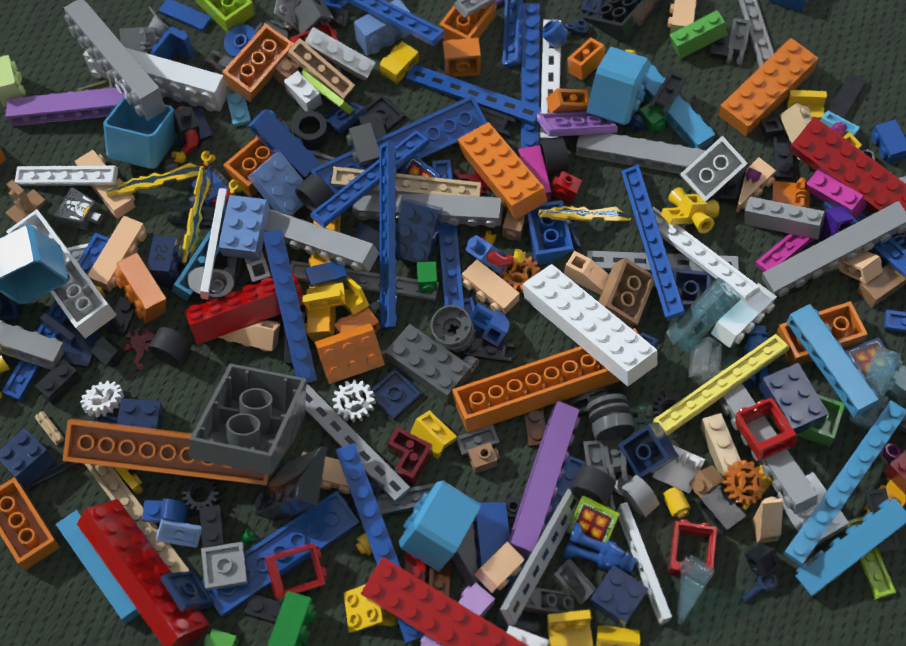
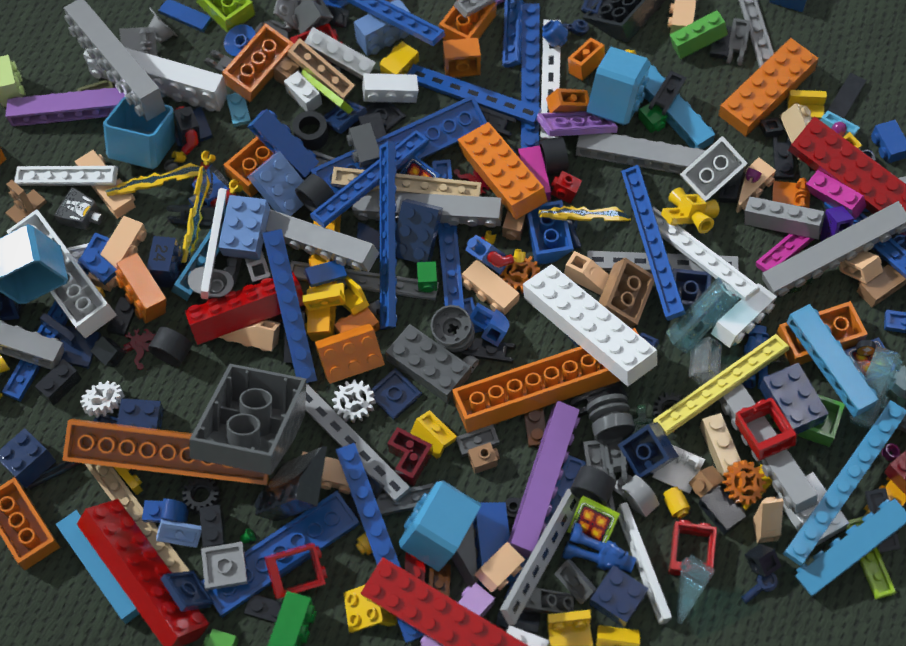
tan axle [35,411,64,445] -> none
blue bracket [151,26,195,60] -> none
dark blue plate [614,115,645,131] -> none
none -> blue plate [78,247,117,285]
none -> white brick [362,73,418,103]
none -> tile [856,340,876,356]

